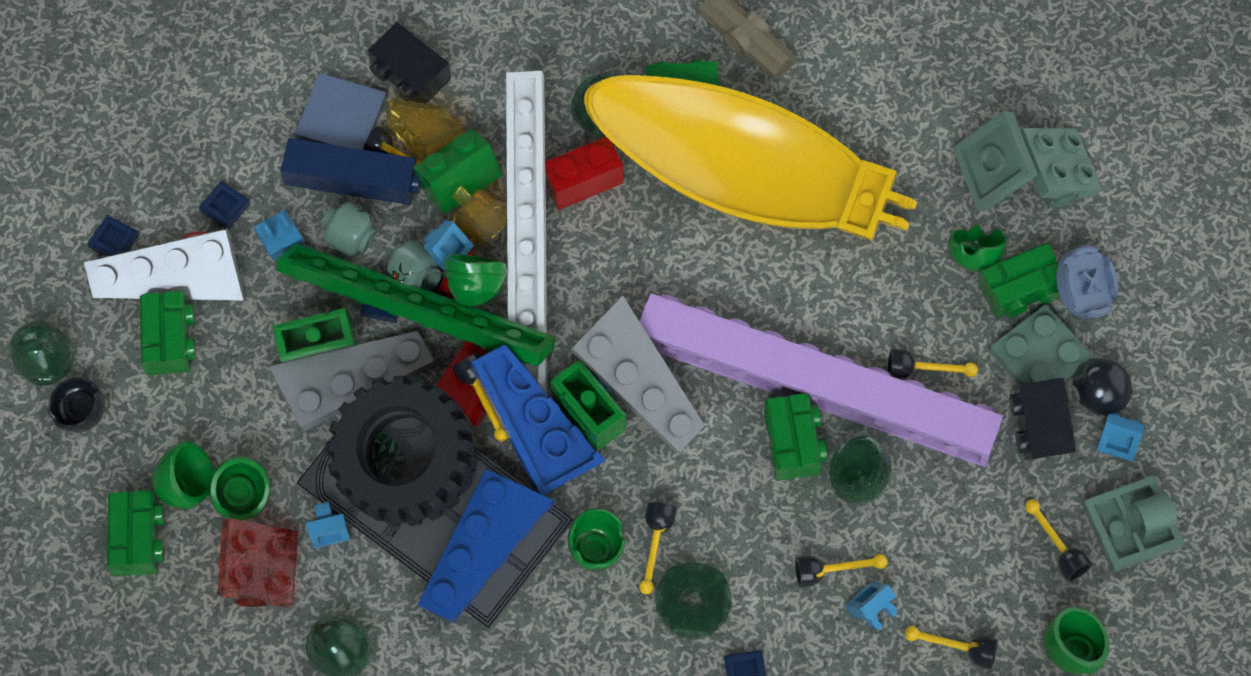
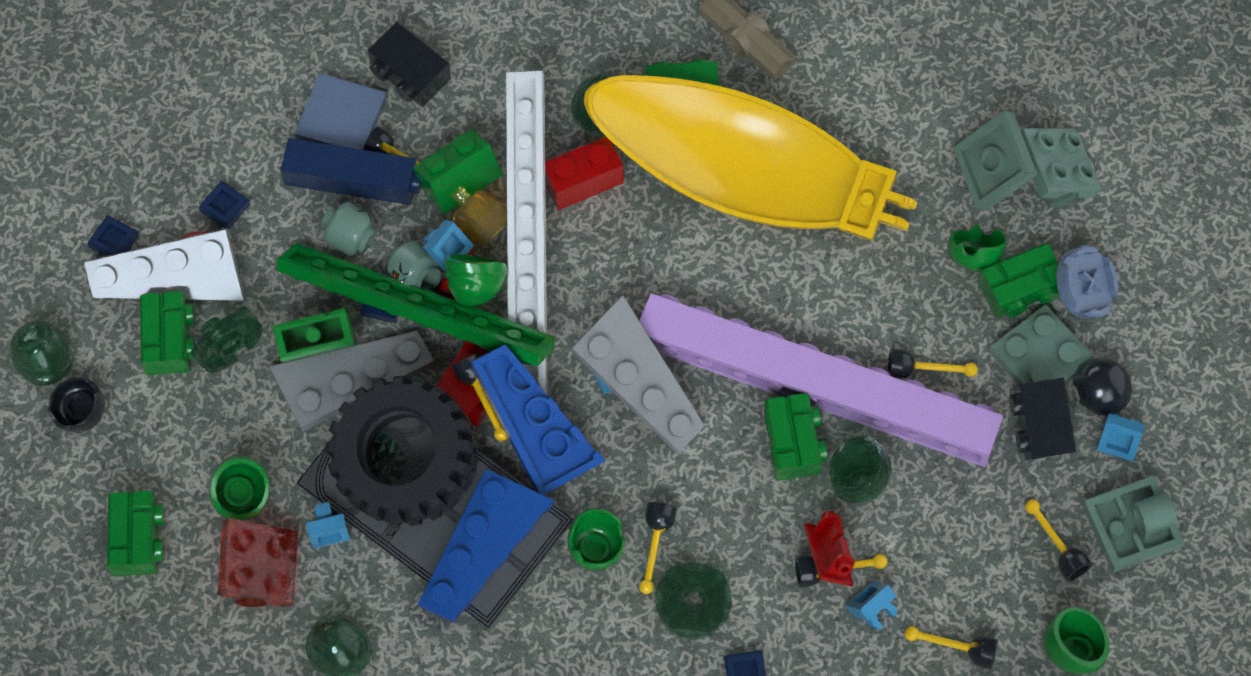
green hat [151,441,214,510] -> none
dark azure tile [254,210,304,260] -> none
clear yellow slope [386,99,465,162] -> none
green brick [550,360,627,451] -> none
none -> clear green plate [191,306,263,373]
none -> red hinge [803,511,855,587]

